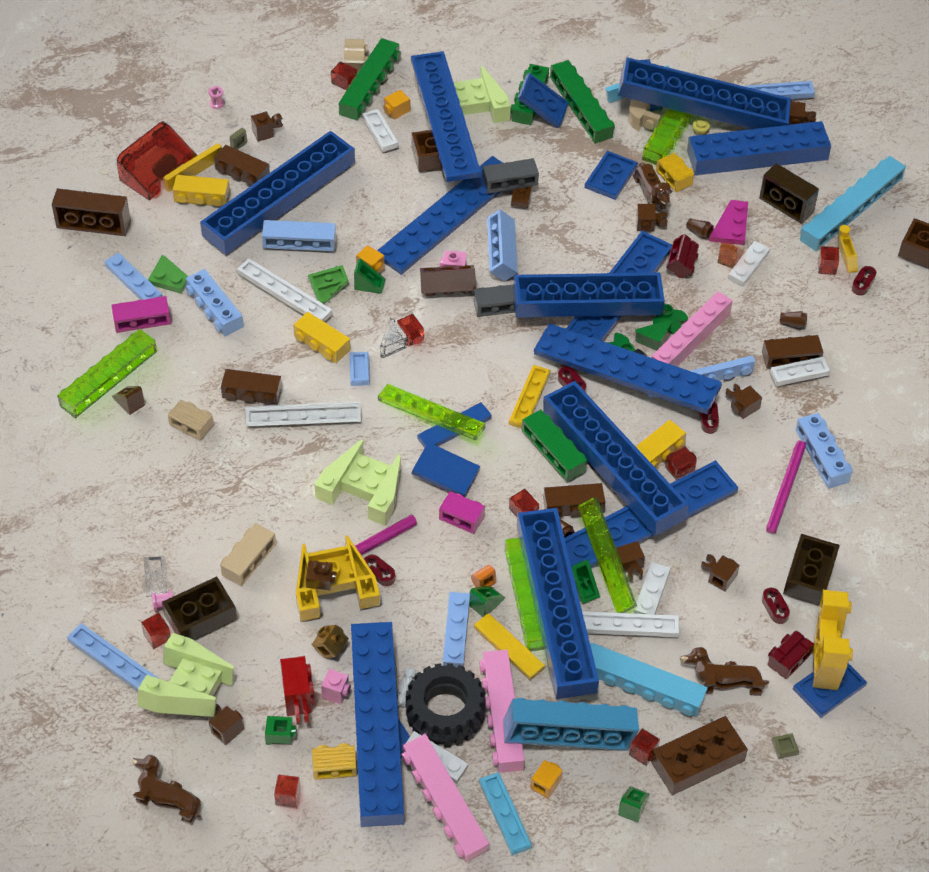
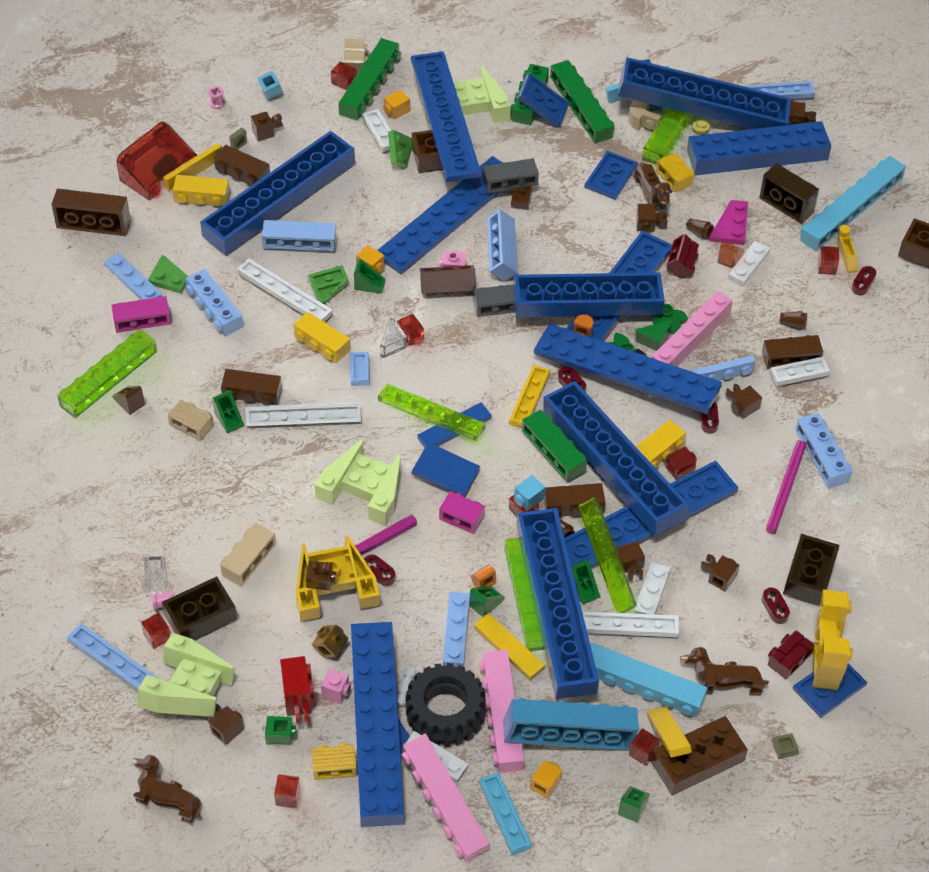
none -> green slope [212,390,244,433]
none -> medium azure brick [257,71,283,100]
none -> bright green wing [388,130,412,168]
none -> medium azure brick [514,475,546,511]
none -> orange brick [573,315,593,337]
none -> yellow tile [647,707,692,757]

